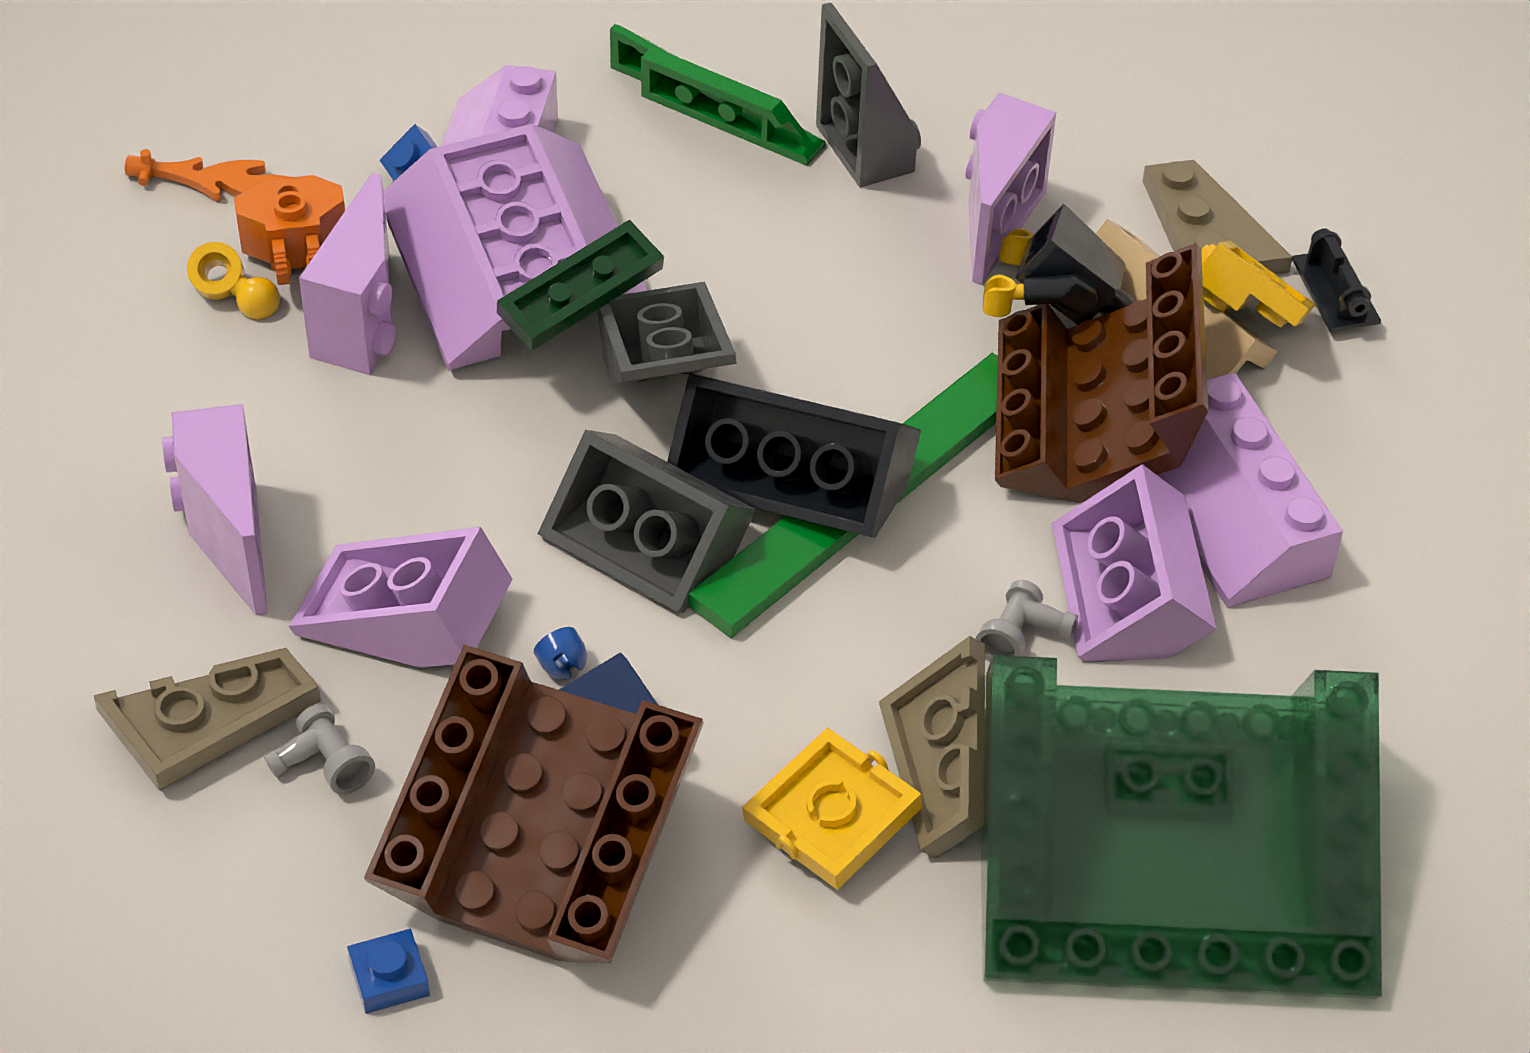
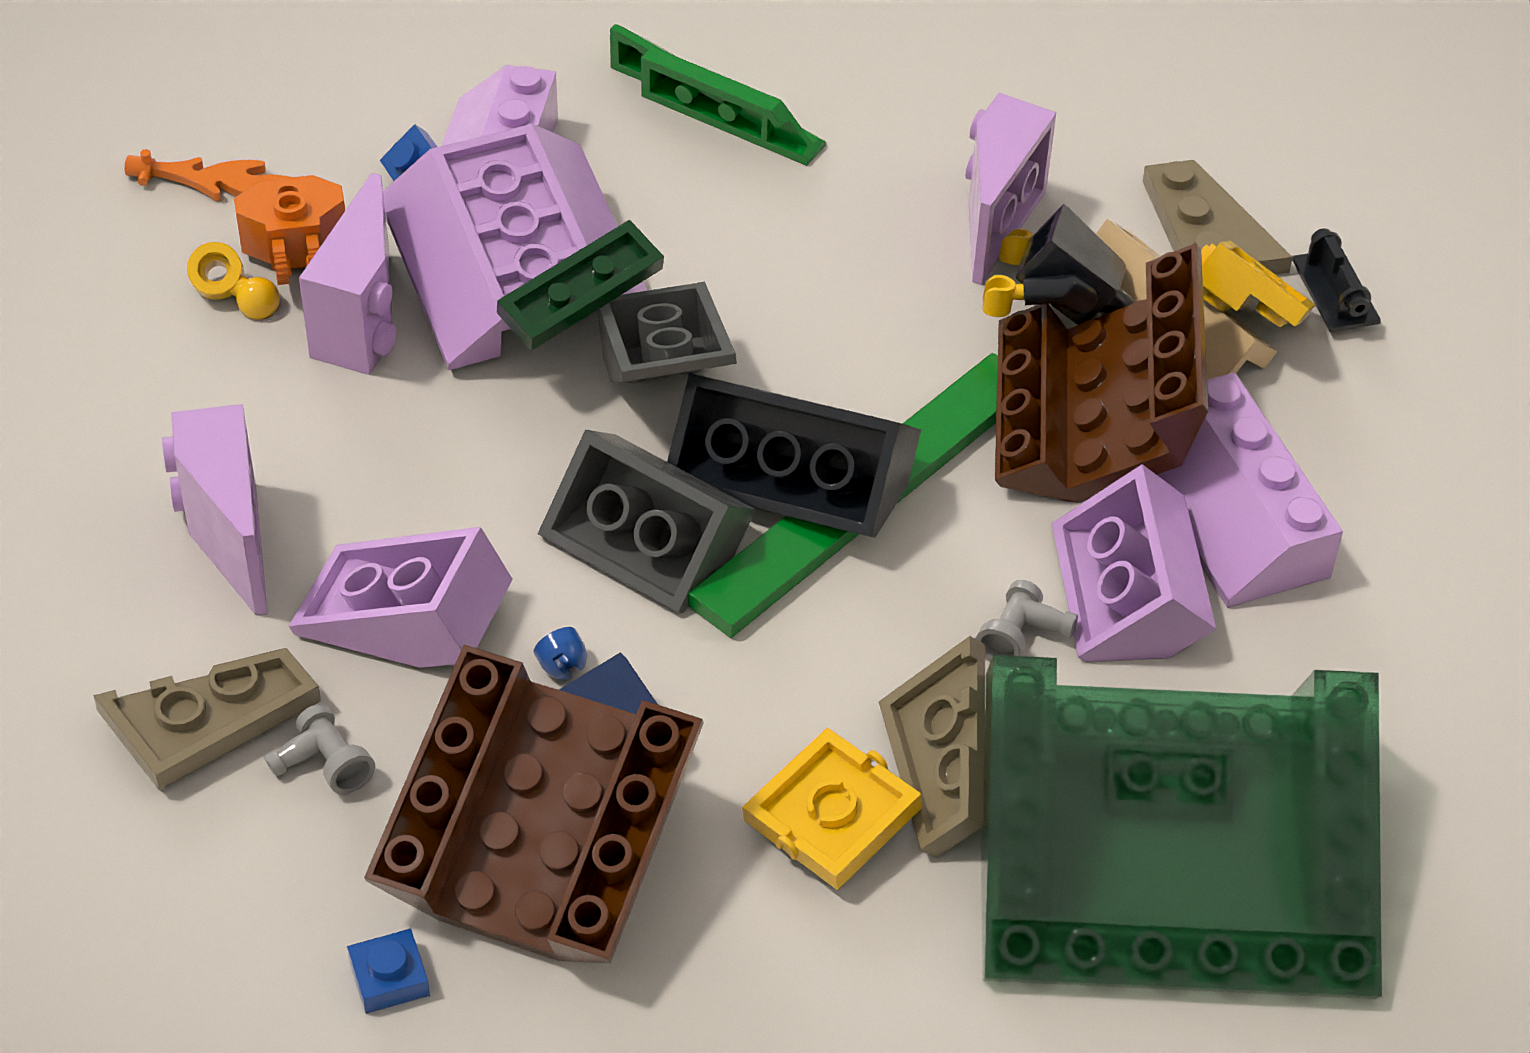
dark grey slope [816,2,921,188] -> none

